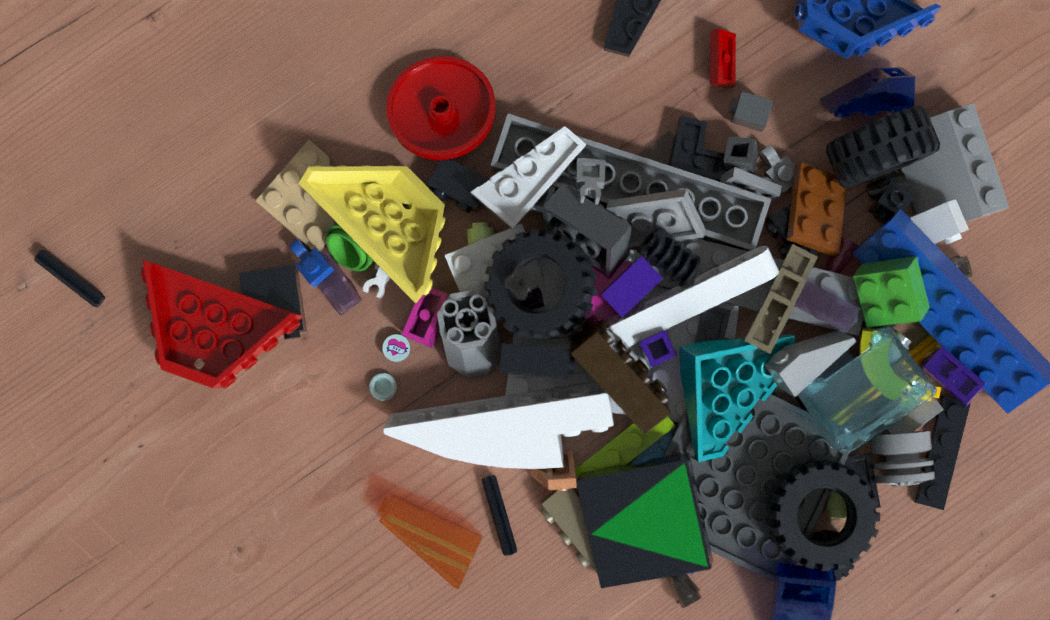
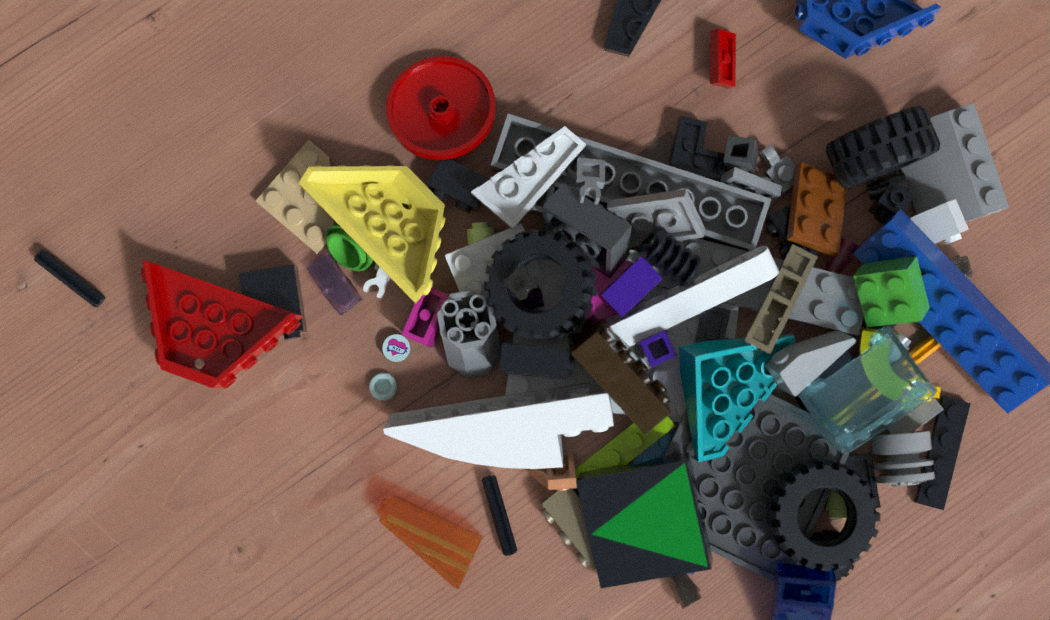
blue plate [289,238,335,288] -> none
dark grey brick [728,91,773,132] -> none
clear purple slope [795,281,861,333] -> none
clear blue slope [820,67,915,117] -> none
dark purple hinge [923,346,986,407] -> none

